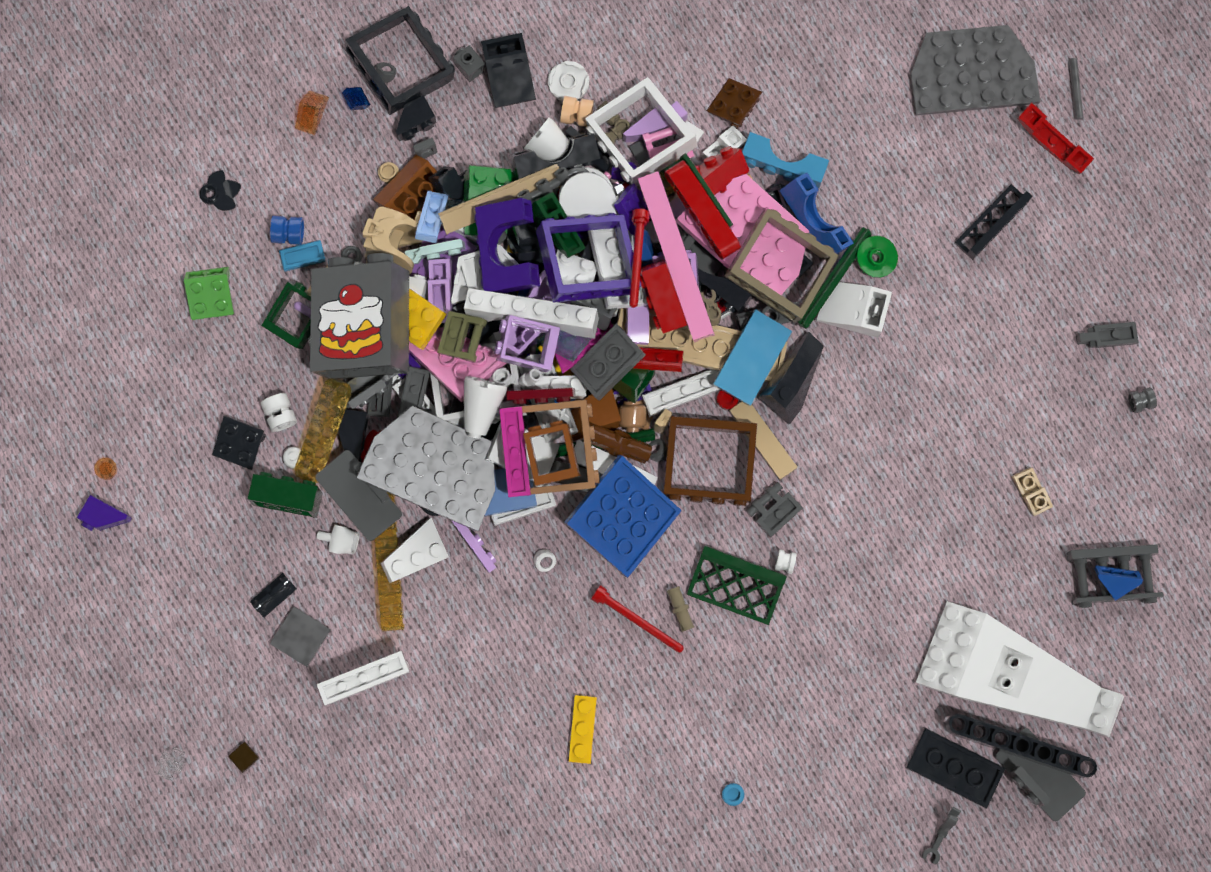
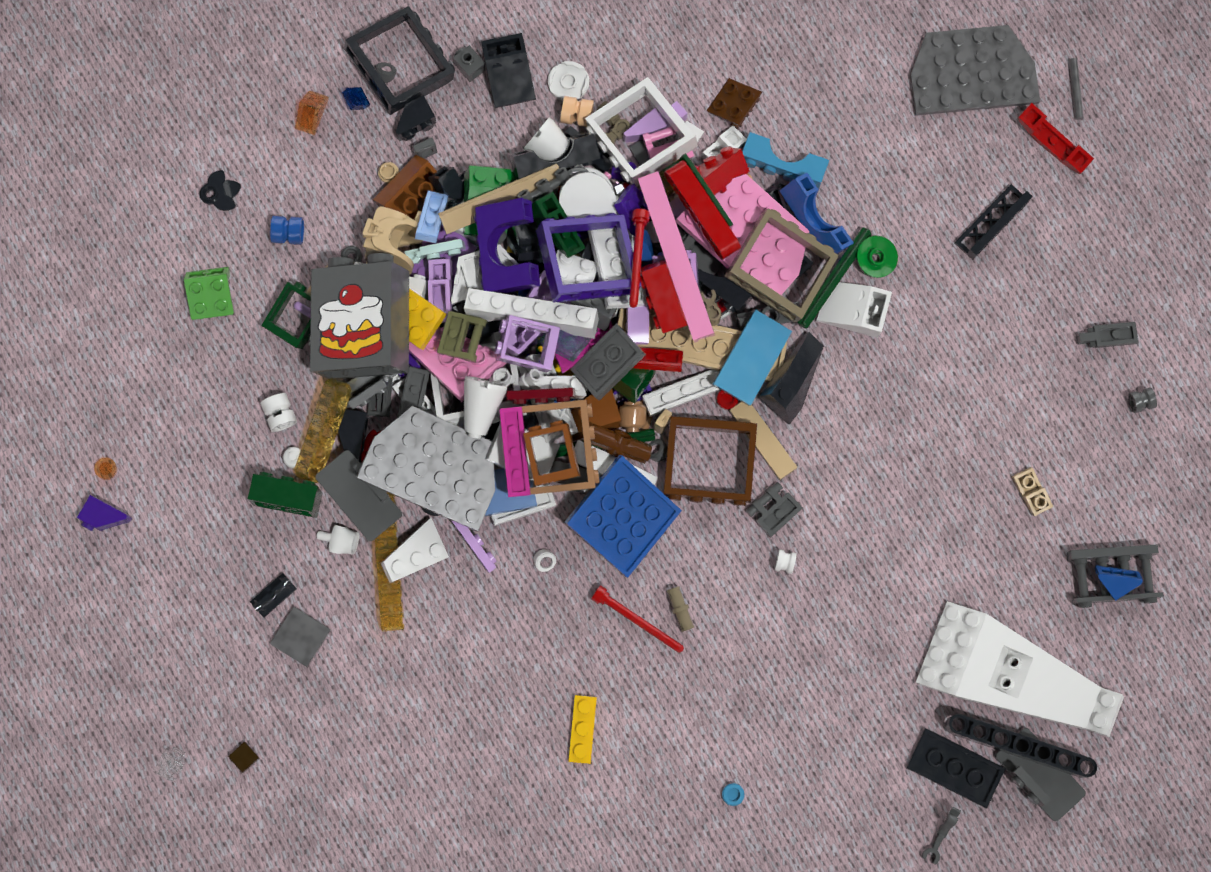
black hinge [212,415,266,470] -> none
dark azure tile [279,240,326,272] -> none
white fence [317,651,410,706] -> none
dark green fence [687,546,787,625] -> none

